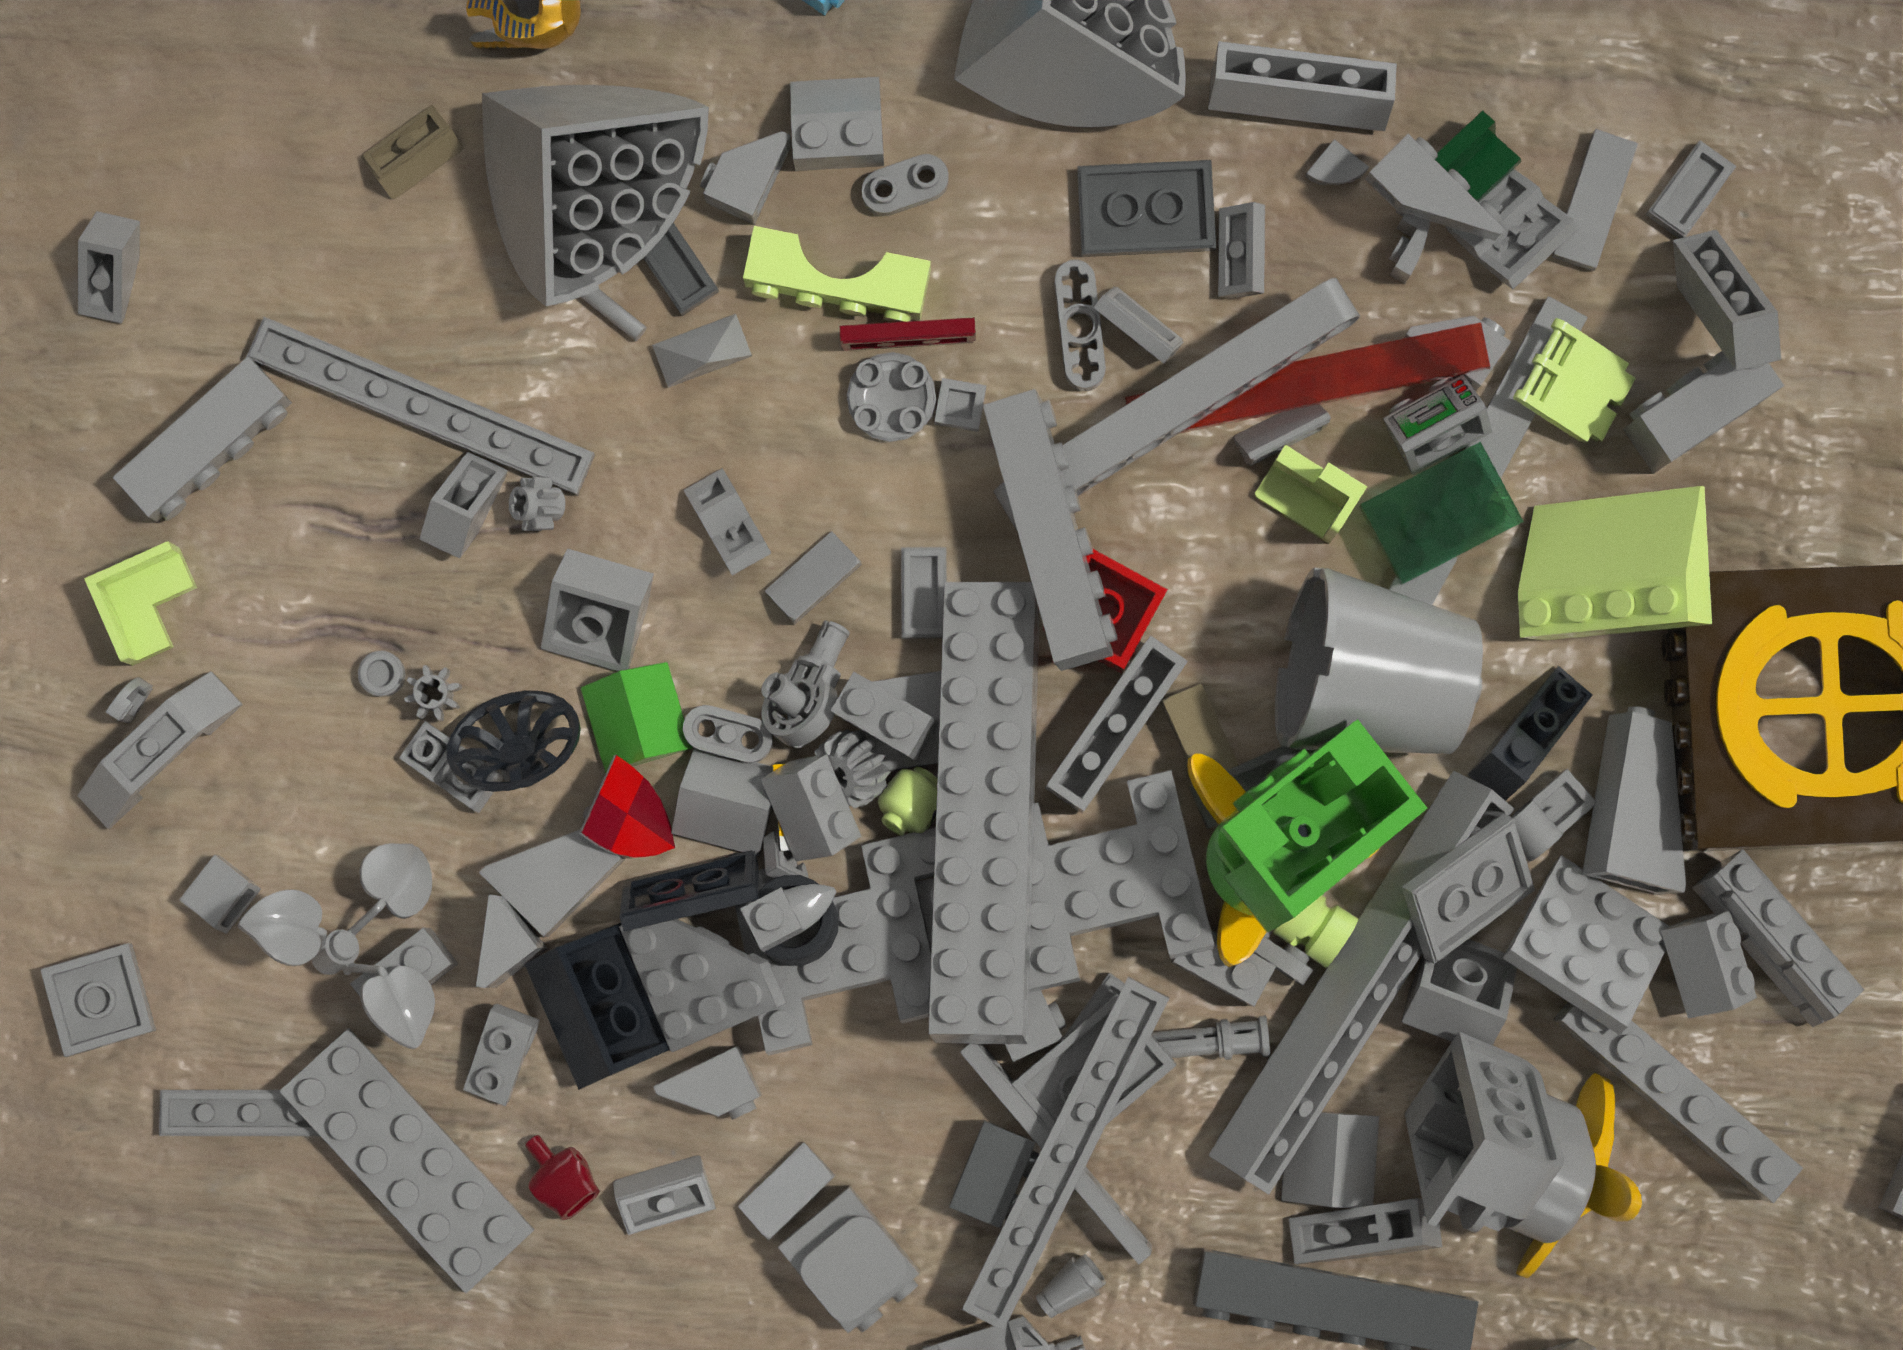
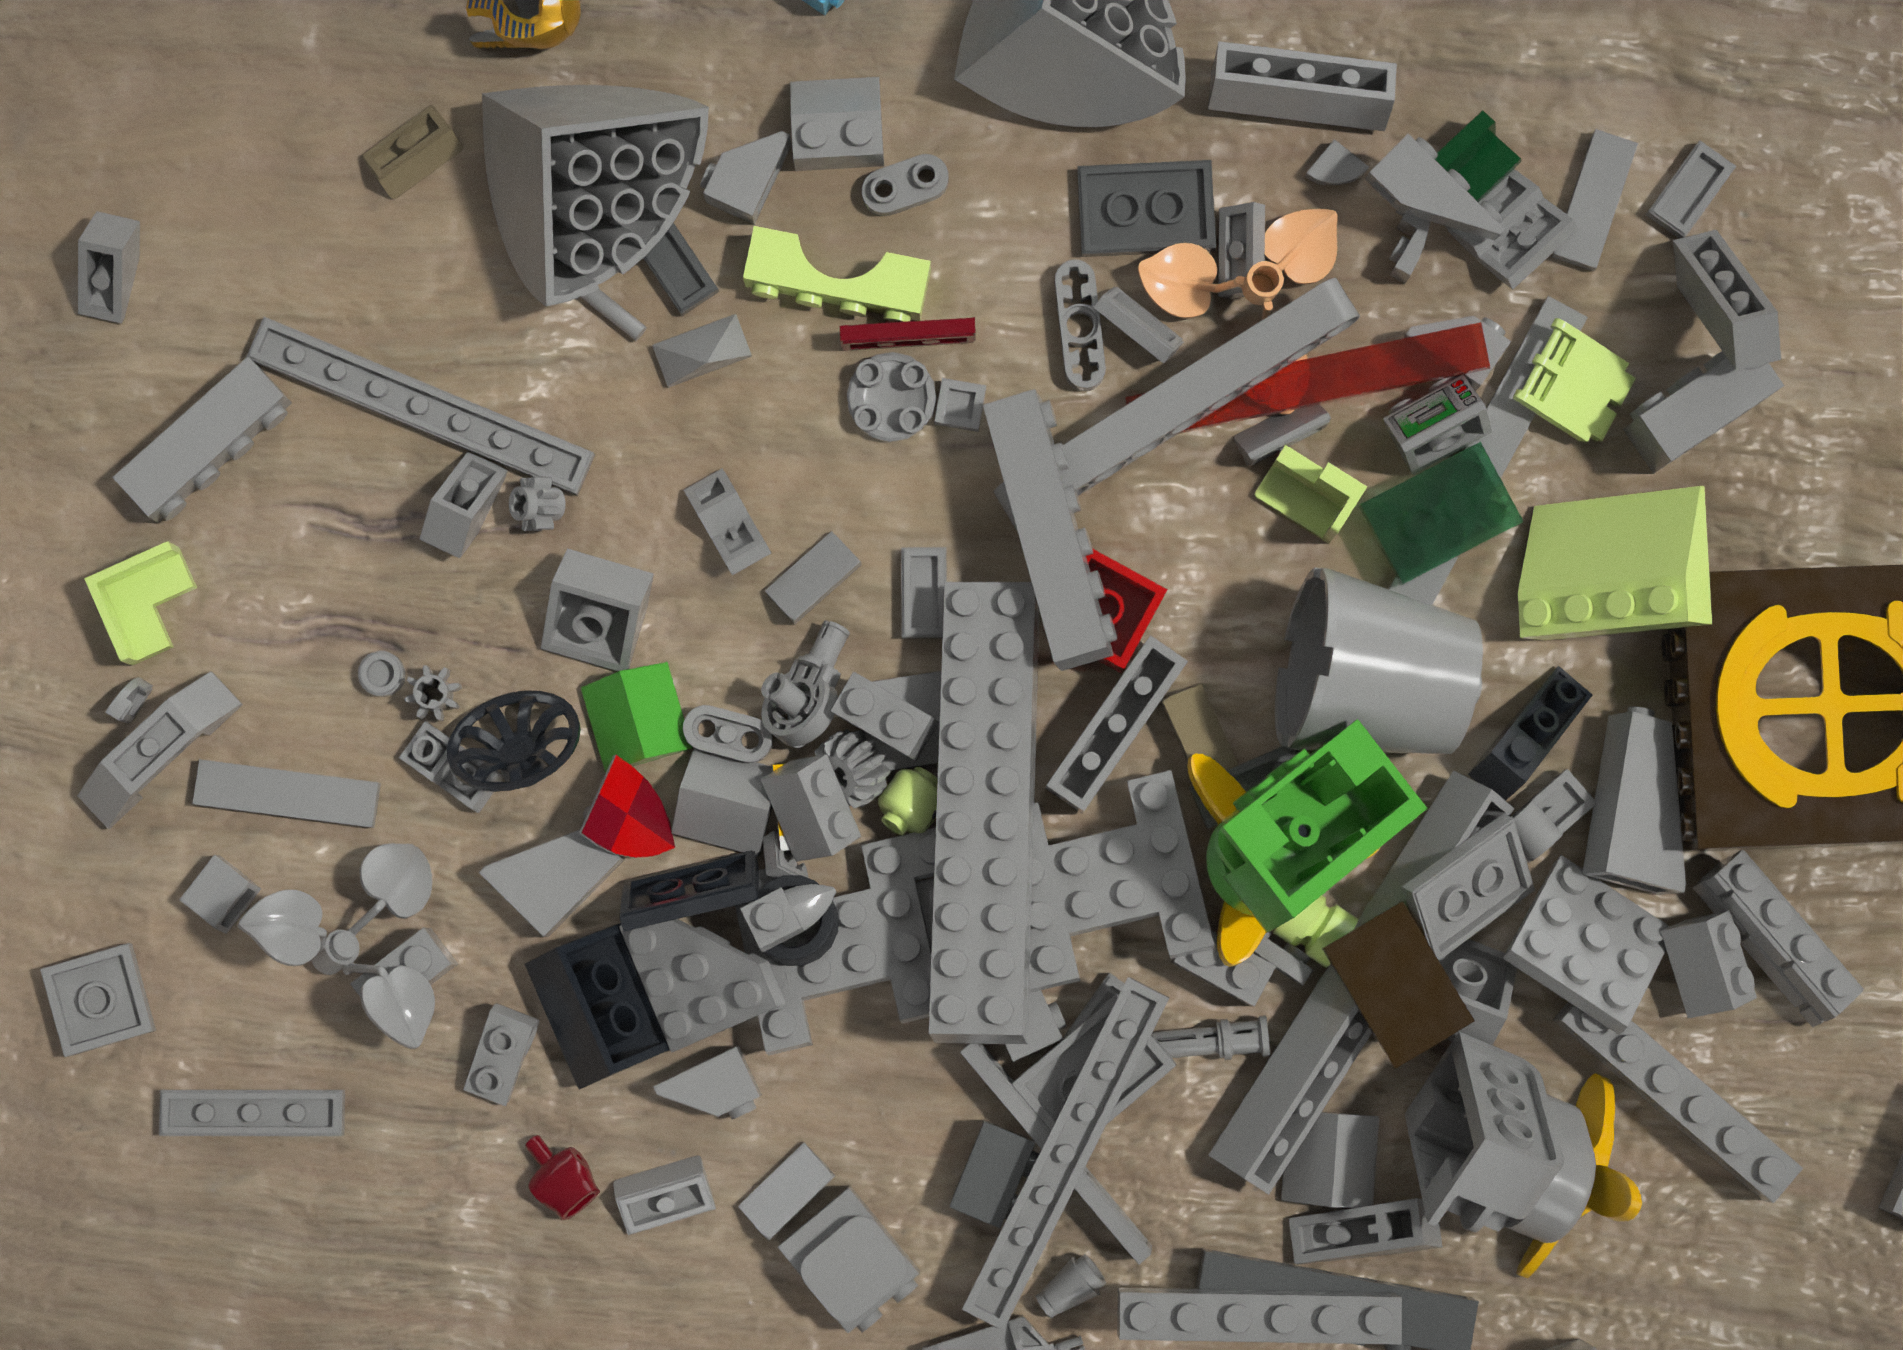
light grey plate [279,1028,535,1294] -> none
light grey slope [476,894,548,988] -> none
none -> light grey tile [193,759,381,828]
none -> light grey brick [1117,1287,1402,1345]
none -> light nougat plant [1138,209,1338,415]
none -> dark brown tile [1322,901,1475,1069]

